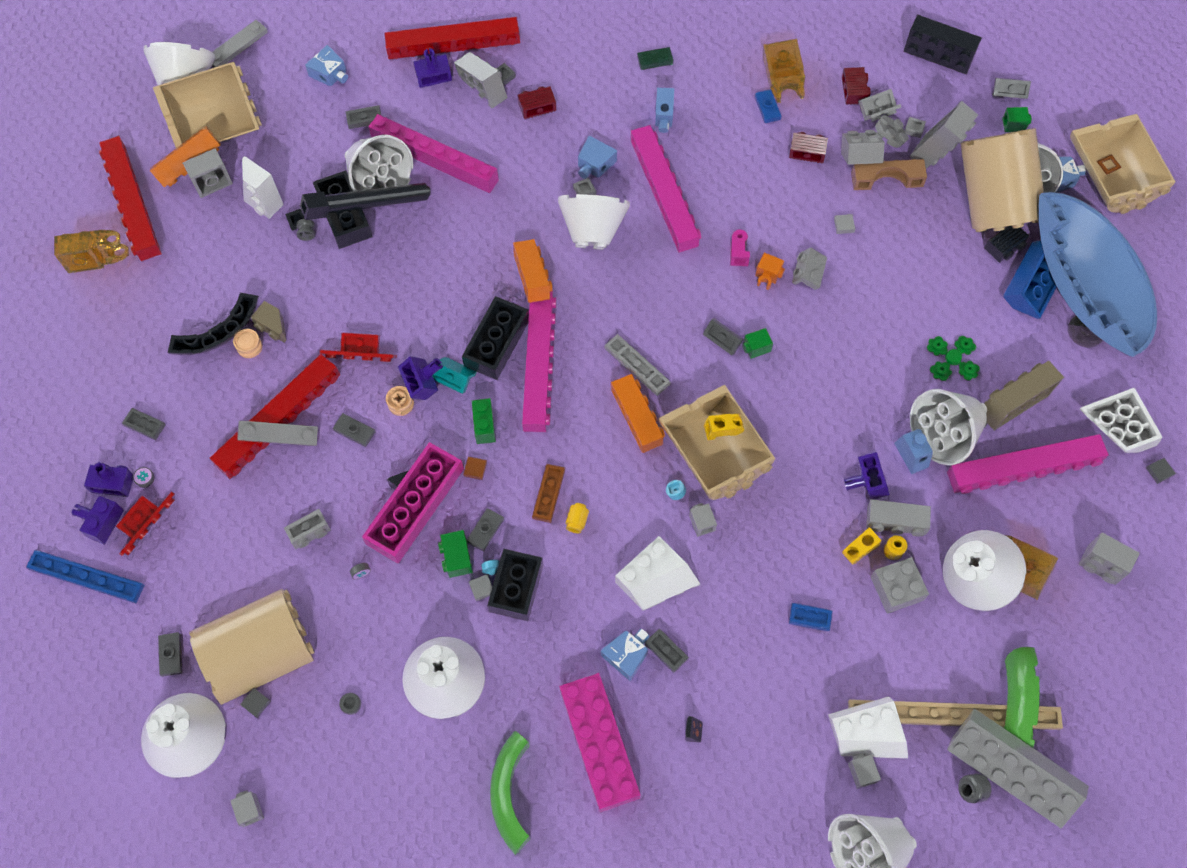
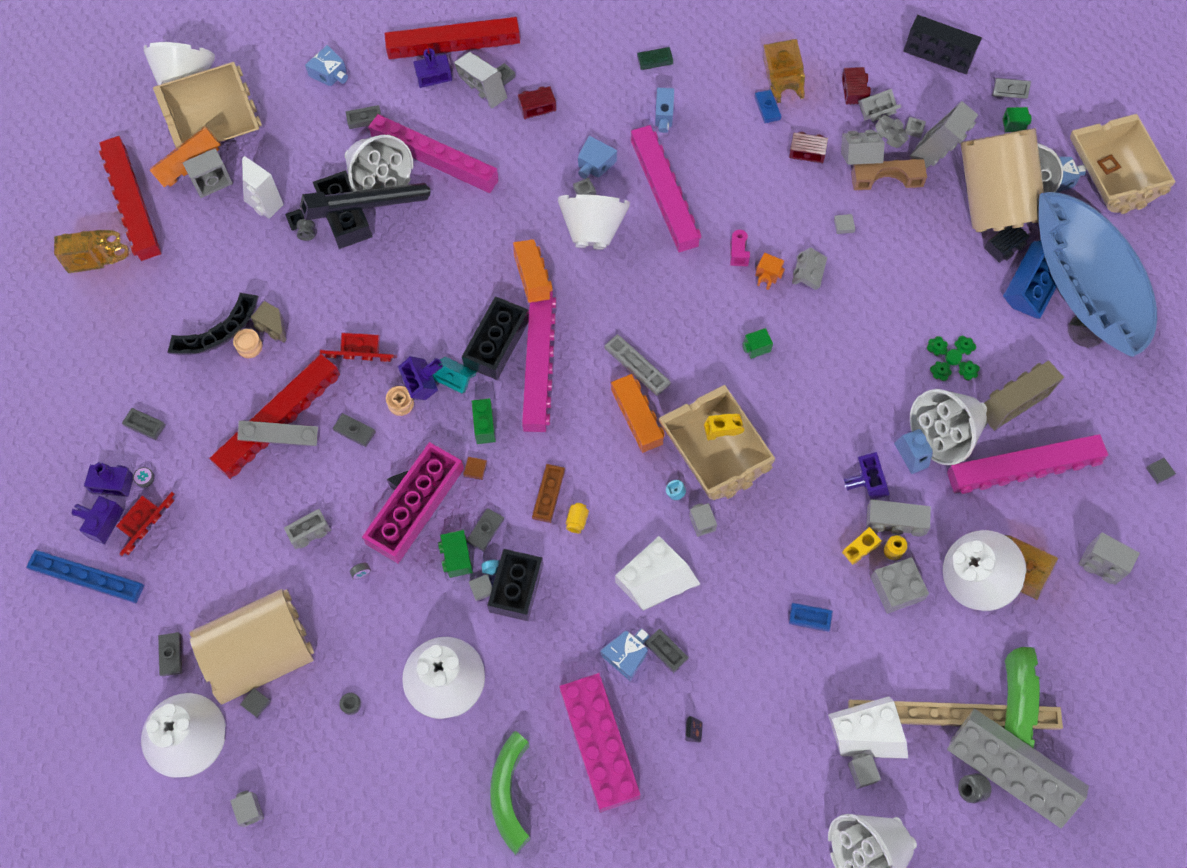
light grey plate [212,20,268,68] -> none
dark grey plate [703,318,744,355] -> none
white wedge [1080,388,1163,453] -> none

